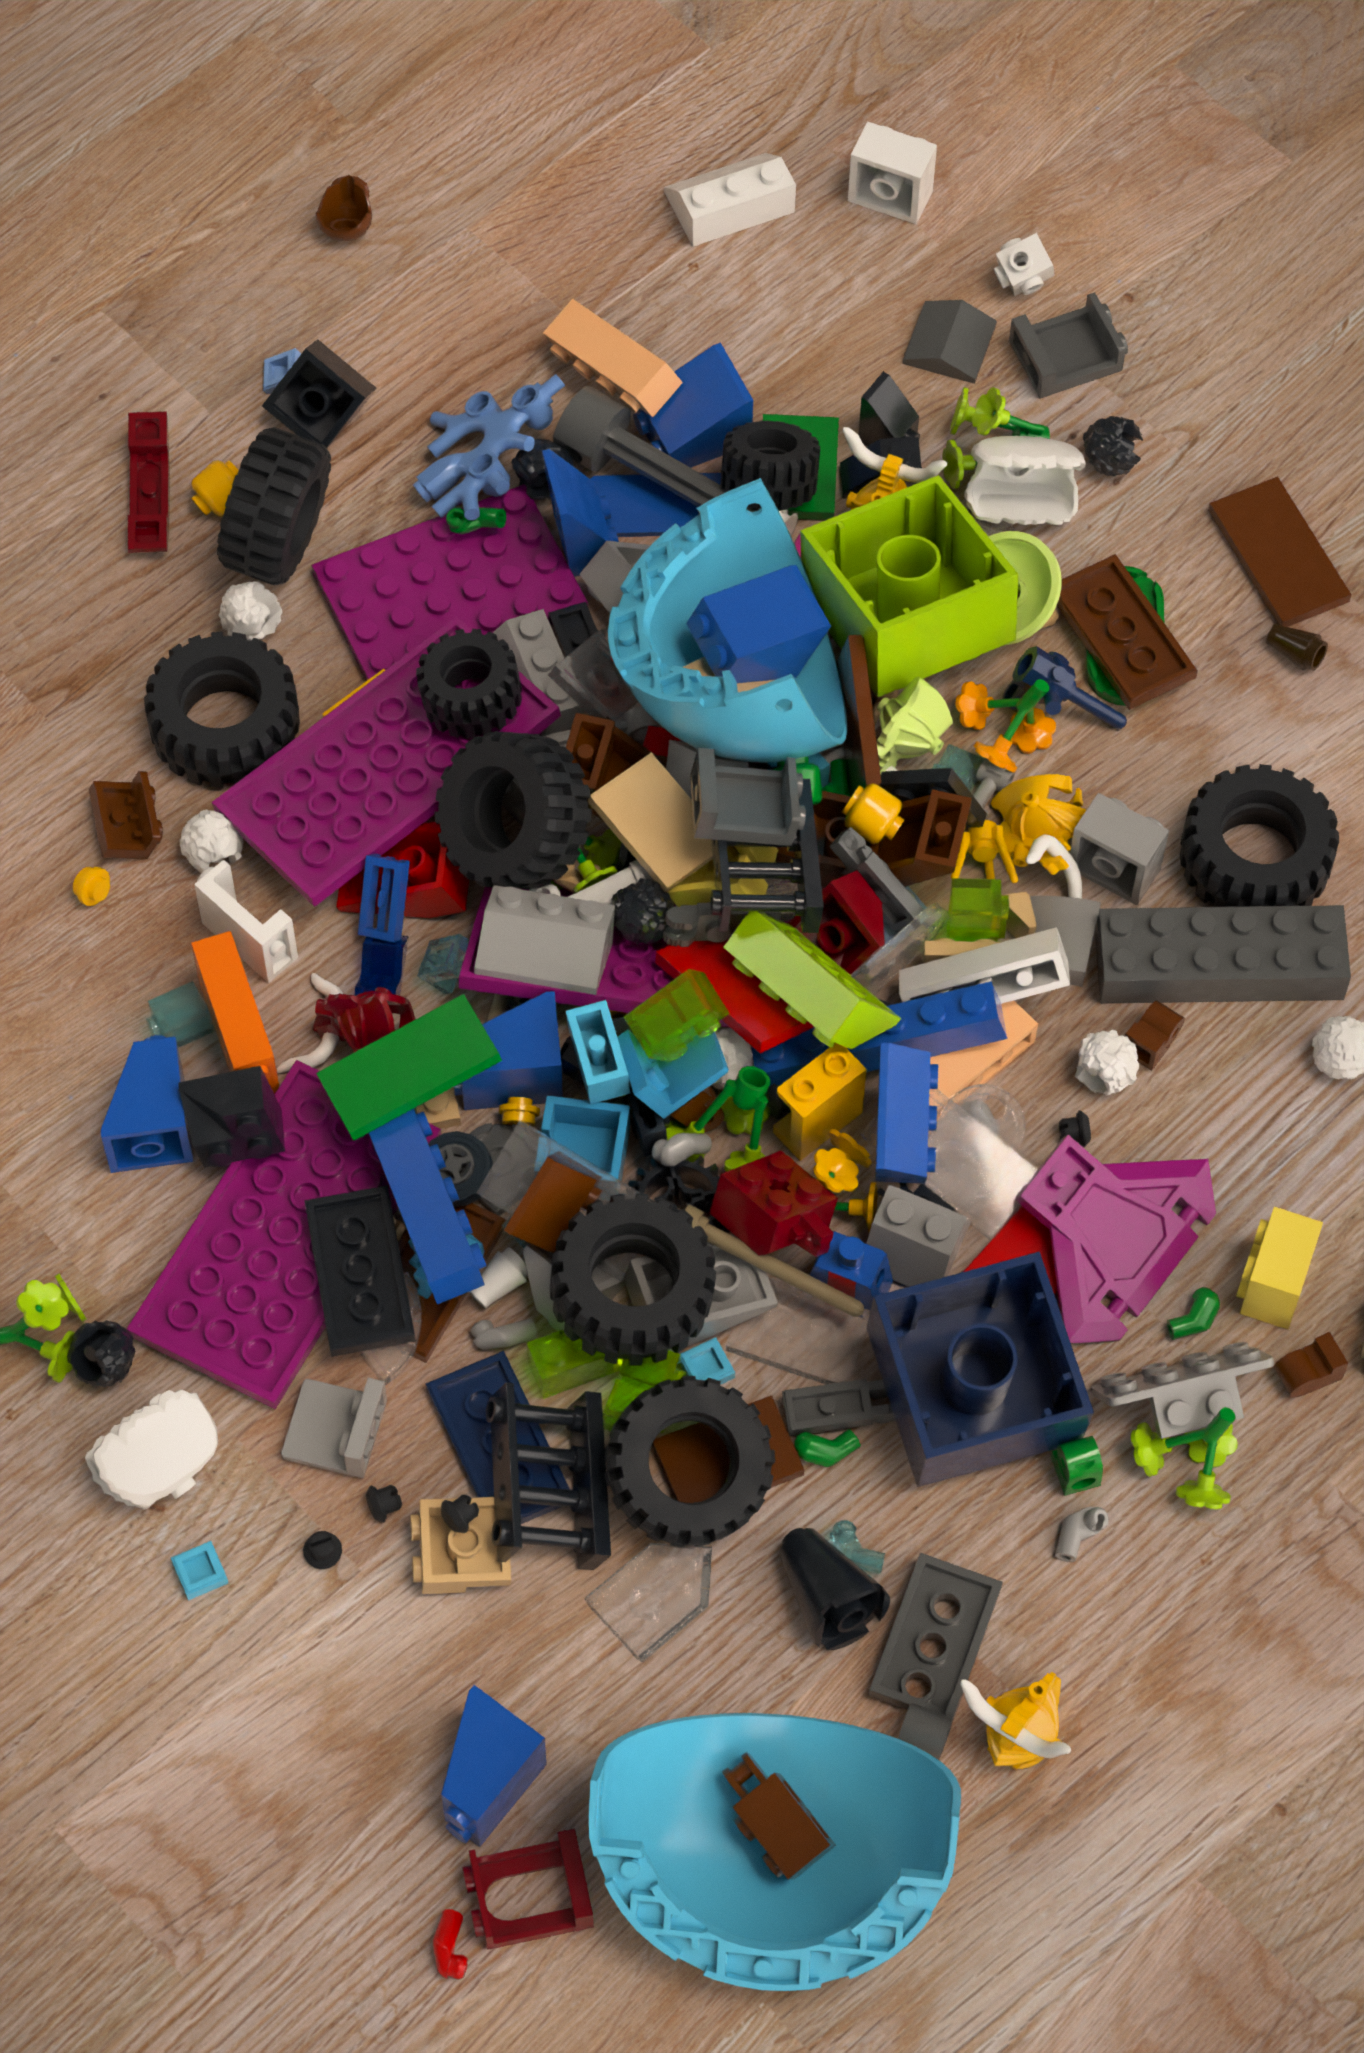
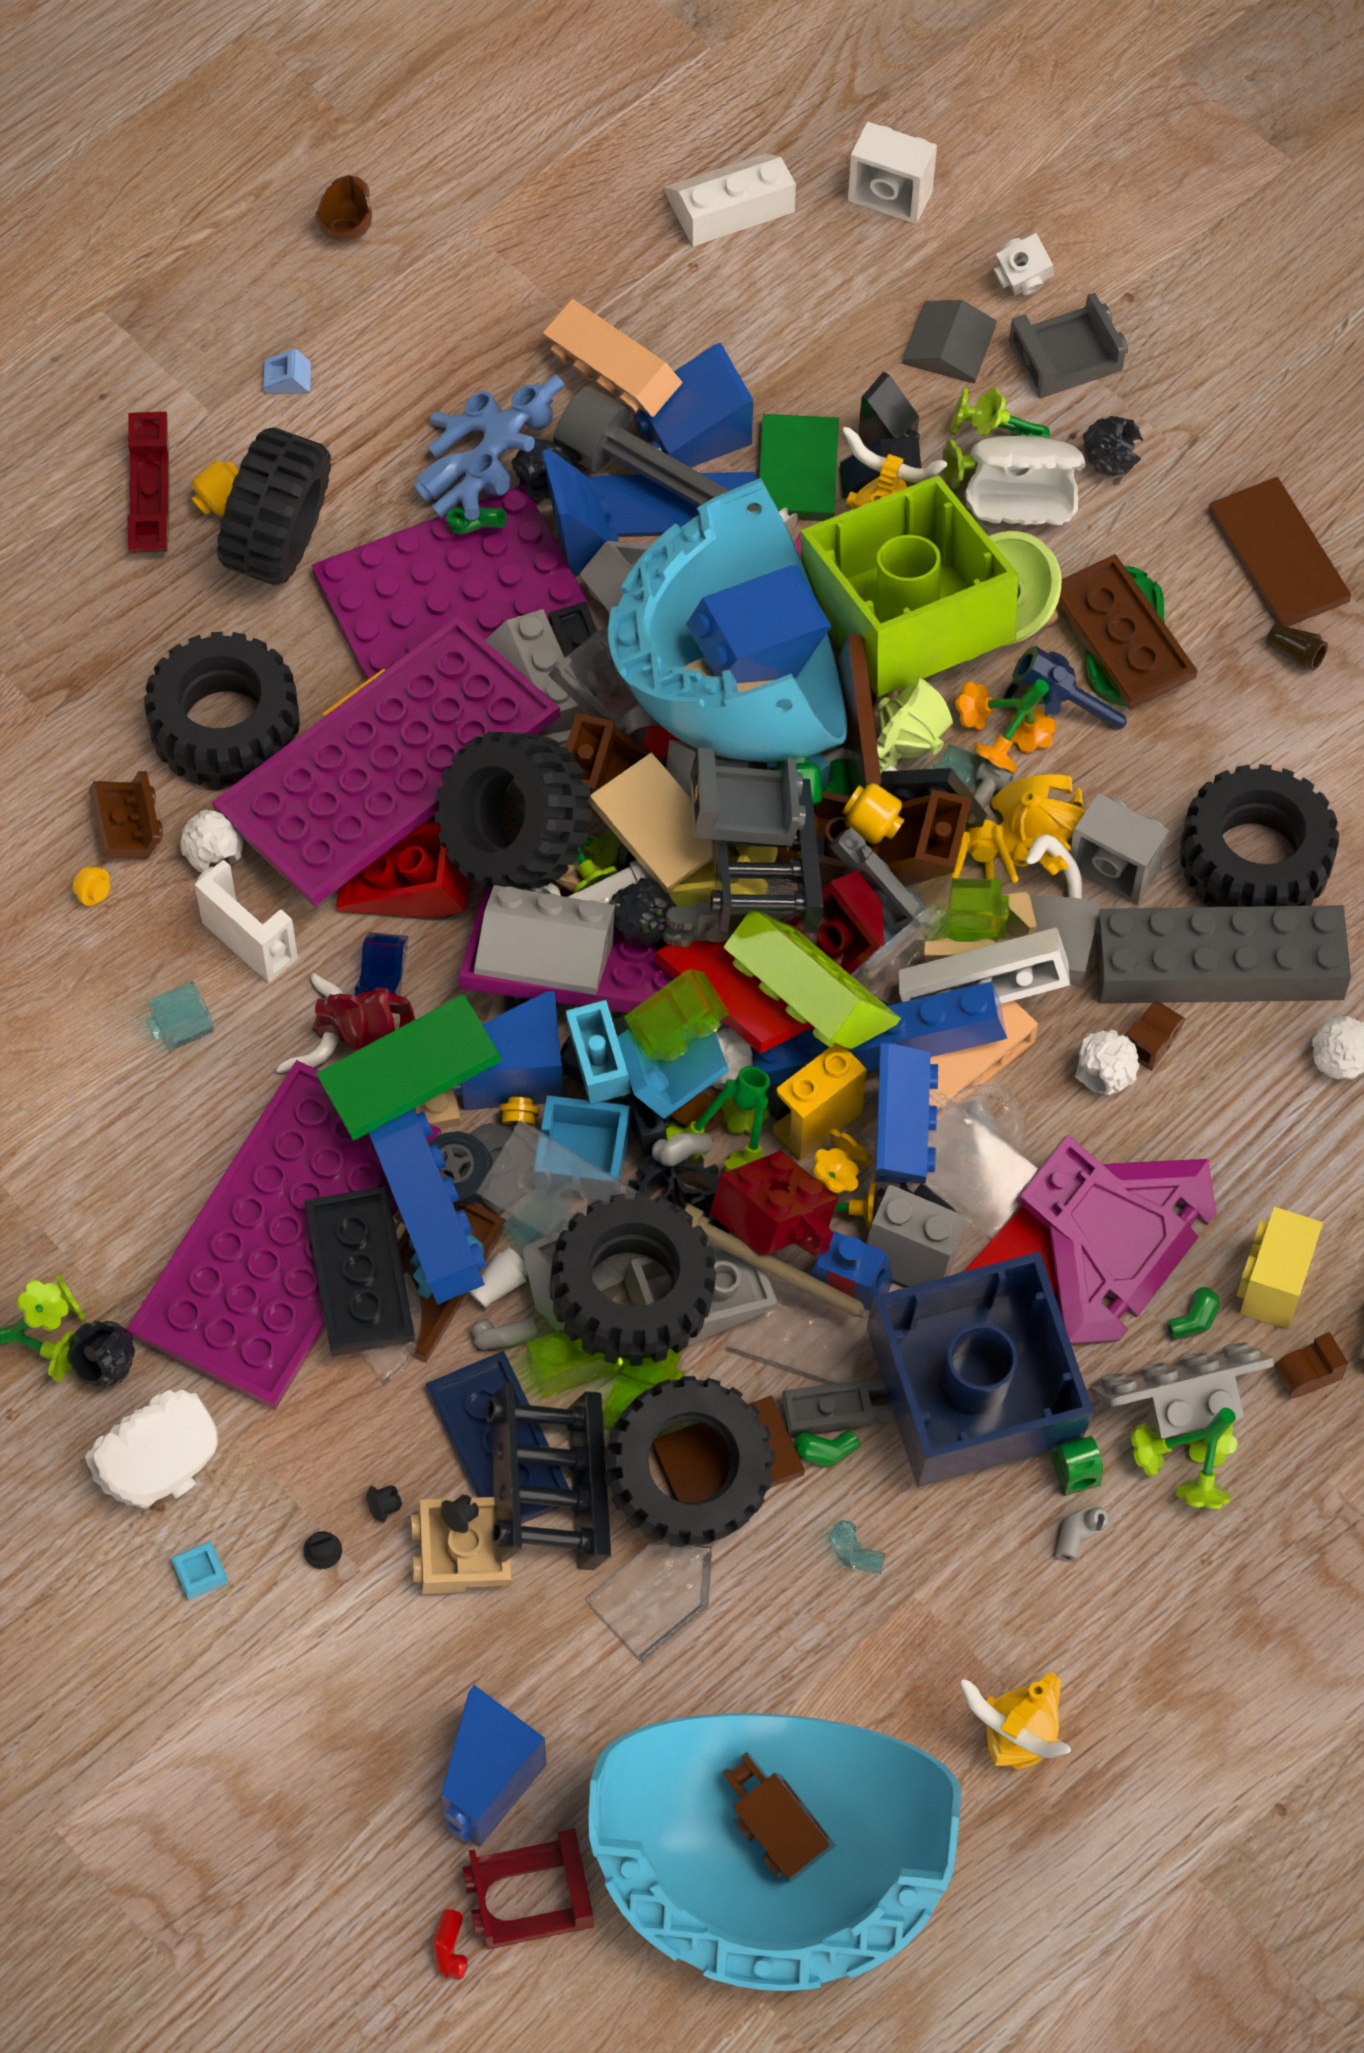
blue slope [101,1035,194,1173] -> none
black slope [178,1066,285,1168] -> none
orange brick [191,931,279,1094] -> none
white piece [219,581,282,641] -> none
black slope [262,339,377,449] -> none
light grey bracket [281,1378,387,1479] -> none
blue tile [358,854,410,943] -> none
black tyre [416,628,522,739] -> none
clear light blue bracket [417,934,469,994] -> none
reddish brown slope [504,1151,603,1253] -> none
medium azure tile [678,1337,735,1385] -> none
black tyre [720,420,820,510] -> none
black cone [779,1528,890,1650] -> none
dark grey hinge [868,1553,1003,1760] -> none
black piece [1059,1110,1091,1148] -> none

